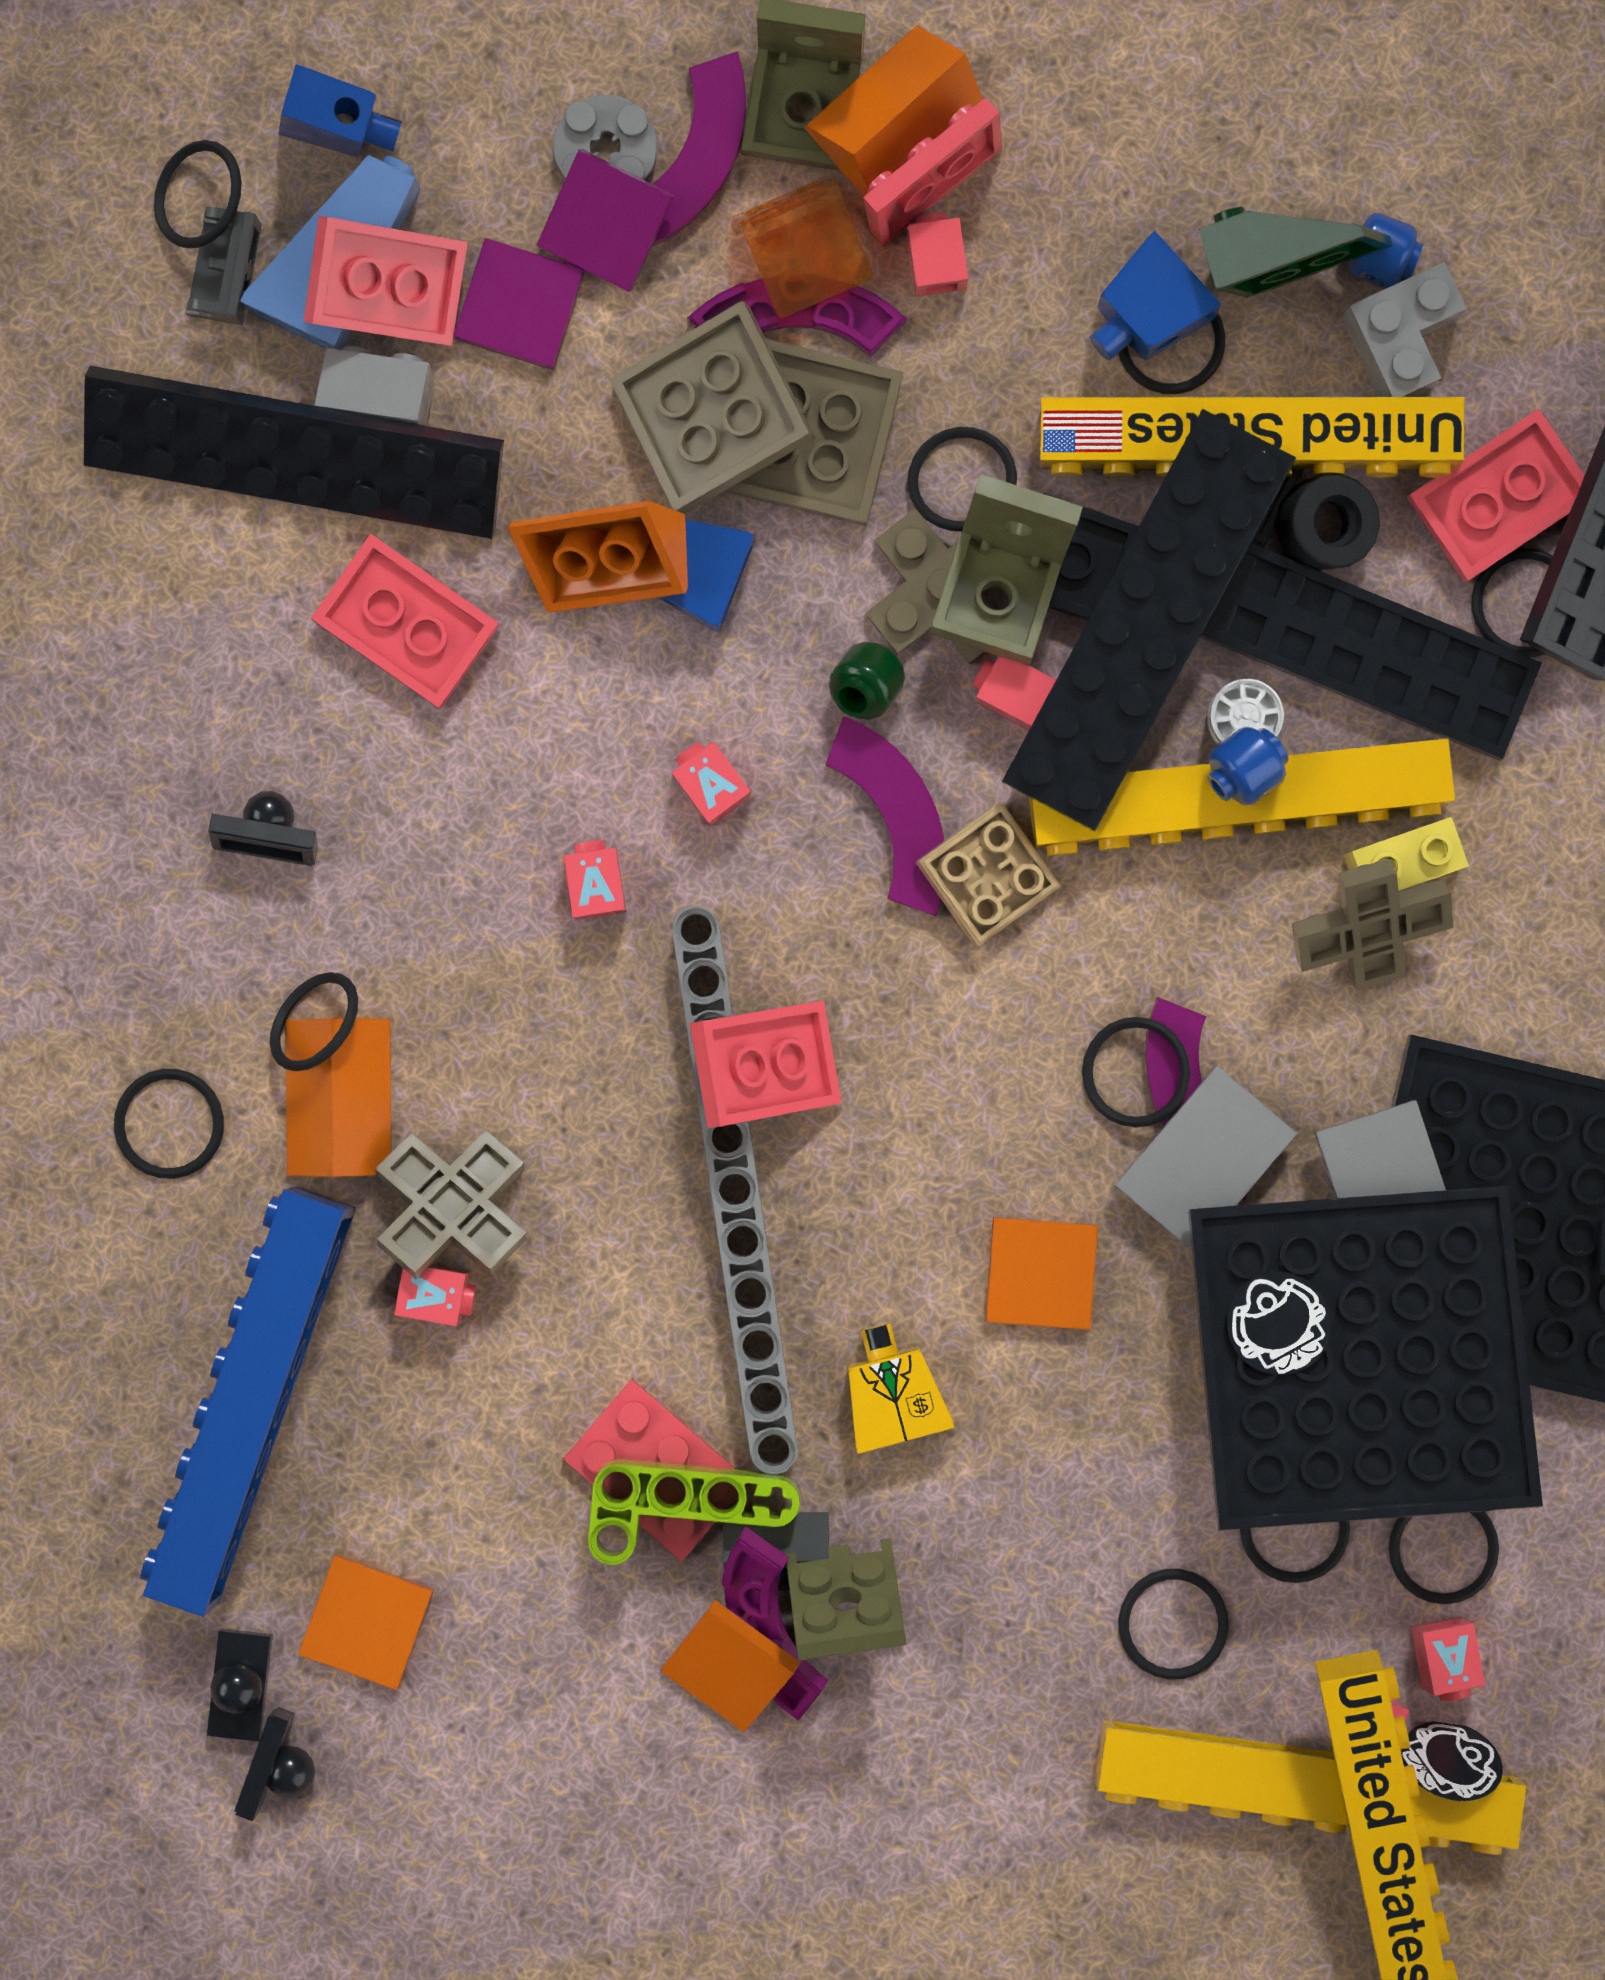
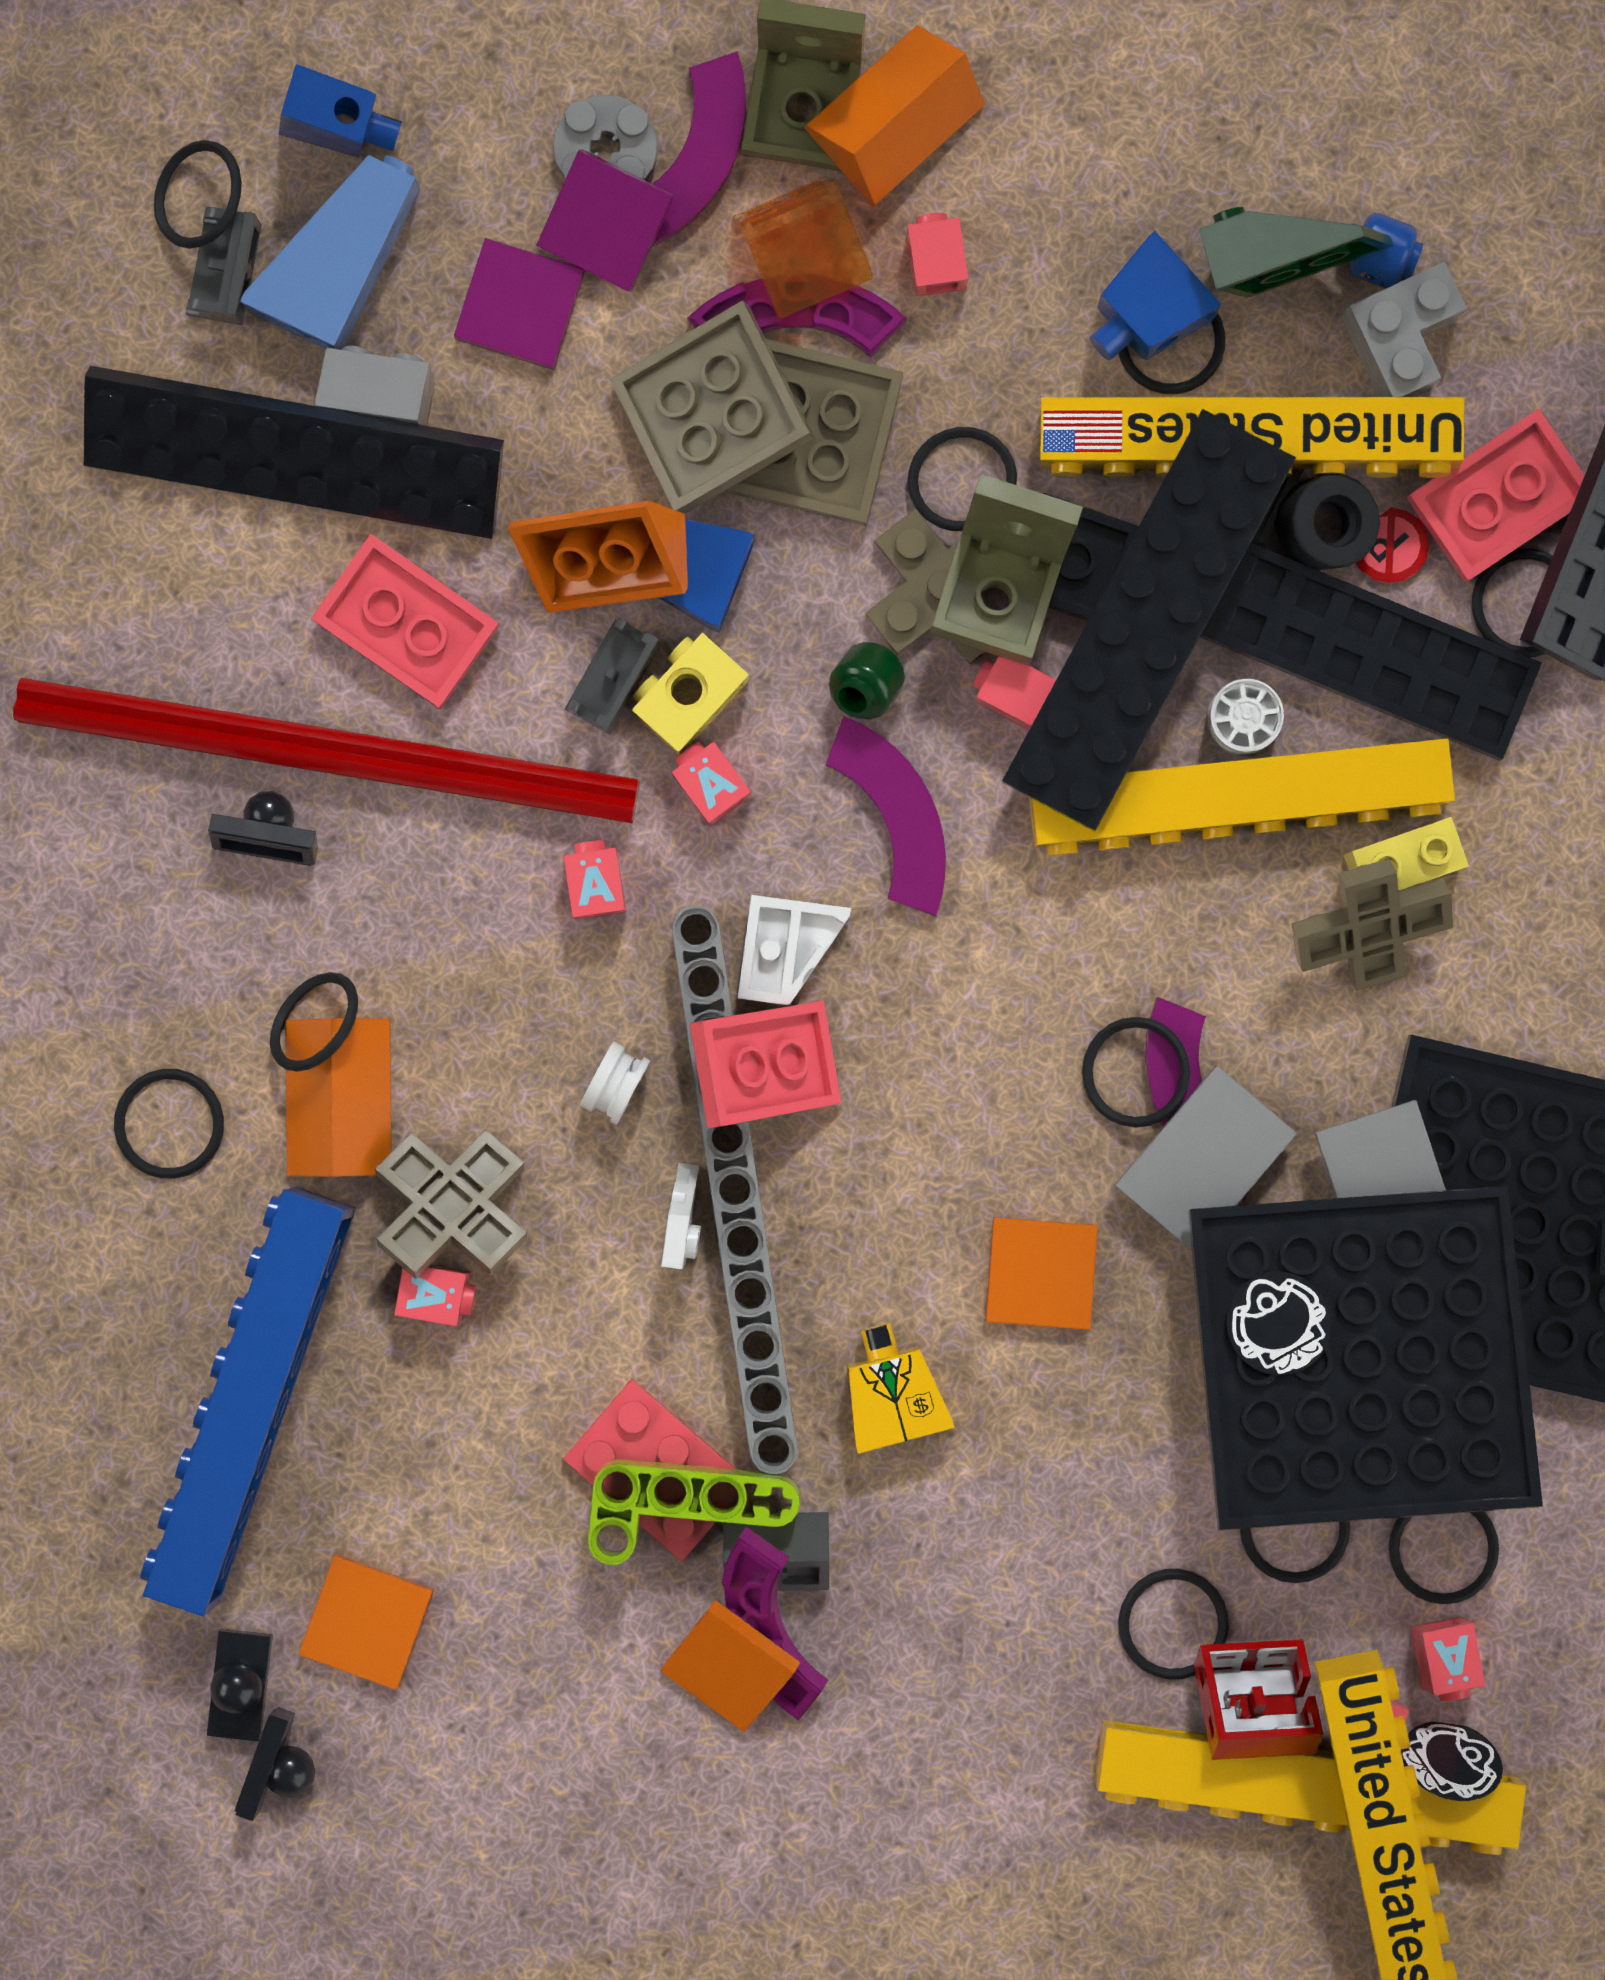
coral plate [303,216,468,346] -> none
olive bracket [785,1538,907,1660] -> none
coral plate [863,97,1002,246] -> none
tan tile [915,801,1061,947] -> none
blue head [1207,727,1289,805] -> none
none -> red axle [13,678,640,823]
none -> dark grey hinge [565,618,661,735]
none -> white wheel [579,1041,651,1125]
none -> light yellow brick [632,633,750,755]
none -> white wing [661,1163,701,1269]
none -> white wing [737,895,851,1006]
none -> red piece [1194,1639,1324,1760]
none -> piece [1356,507,1429,584]

